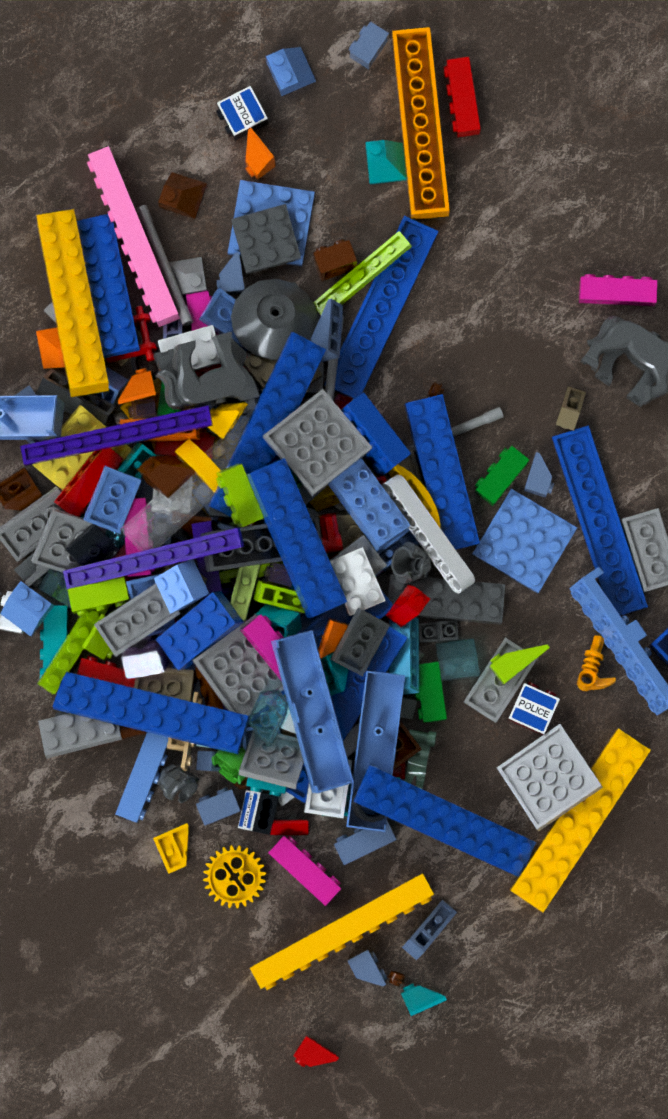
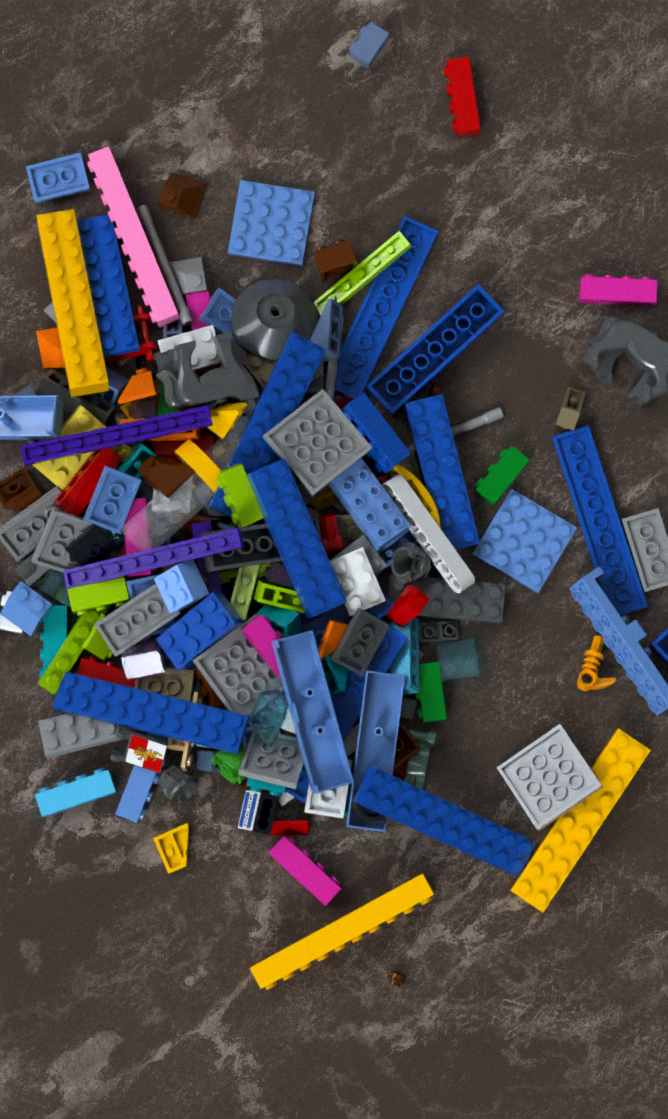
sand blue brick [196,788,241,826] -> none
yellow gear [203,845,266,908] -> none
piece [216,86,268,141] -> none
sand blue slope [216,252,245,295] -> none
dark grey plate [231,204,301,275] -> none
orange slope [245,128,275,180] -> none
medium blue slope [266,47,316,96] -> none
red slope [293,1035,339,1067] -> none
sand blue brick [334,821,396,865] -> none
sand blue slope [347,949,388,986] -> none
teal slope [365,140,407,184] -> none
light orange brick [392,27,449,220] -> none
teal slope [401,983,447,1016] -> none
sand blue slope [402,900,457,960] -> none
light grey plate [463,637,538,723] -> none
lime slope [489,644,550,685] -> none
piece [508,682,560,735] -> none
sand blue slope [524,452,554,498] -> none
none -> medium blue plate [26,153,90,204]
none -> medium azure brick [35,768,117,817]
none -> flag [110,725,169,774]
none -> blue brick [366,284,504,417]

